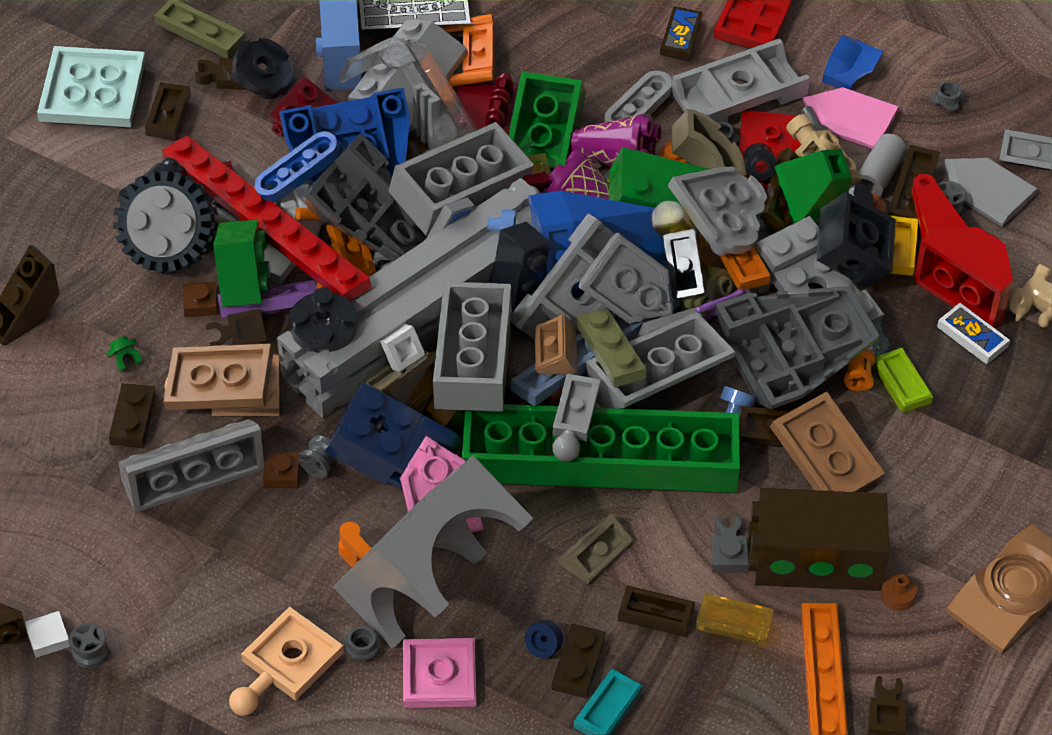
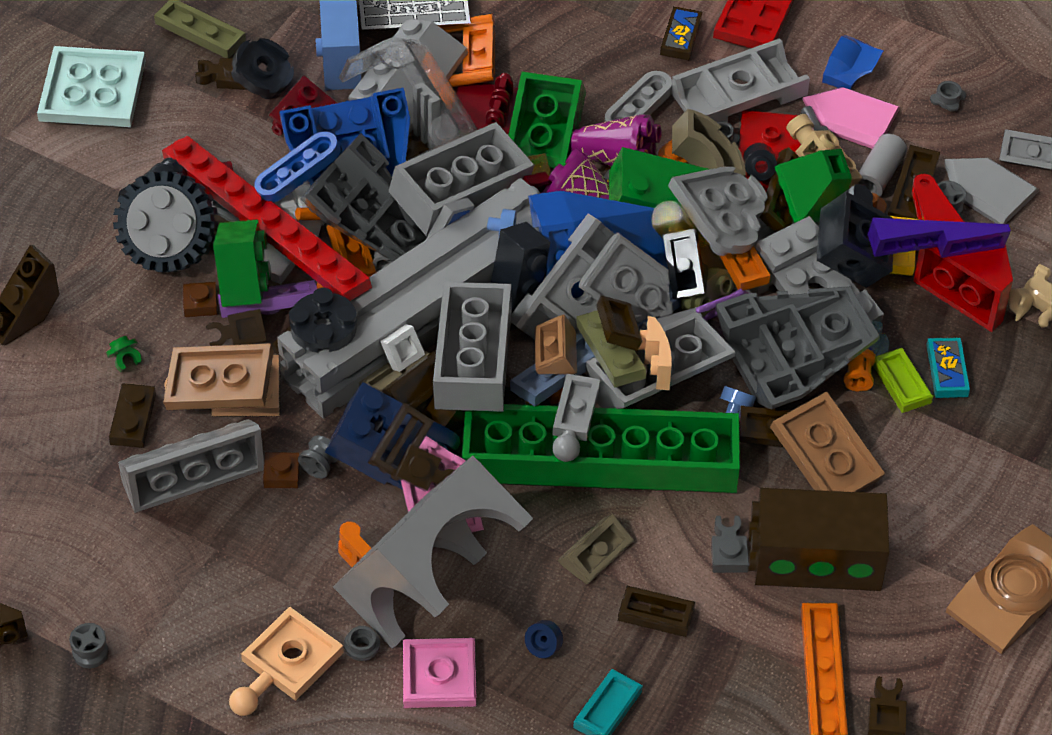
white tile [25,611,70,658] -> none
dark brown plate [145,82,191,140] -> none
dark brown plate [552,623,606,698] -> none
clear yellow plate [696,593,774,646] -> none
dark orange tile [881,573,918,611] -> none
tile [937,303,1010,364] -> none
none -> dark brown tile [367,403,434,481]
none -> dark brown plate [394,444,455,491]
none -> dark brown tile [596,296,642,351]
none -> light nougat slope [639,316,672,390]
none -> dark purple slope [868,218,1011,258]
none -> tile [926,338,970,398]

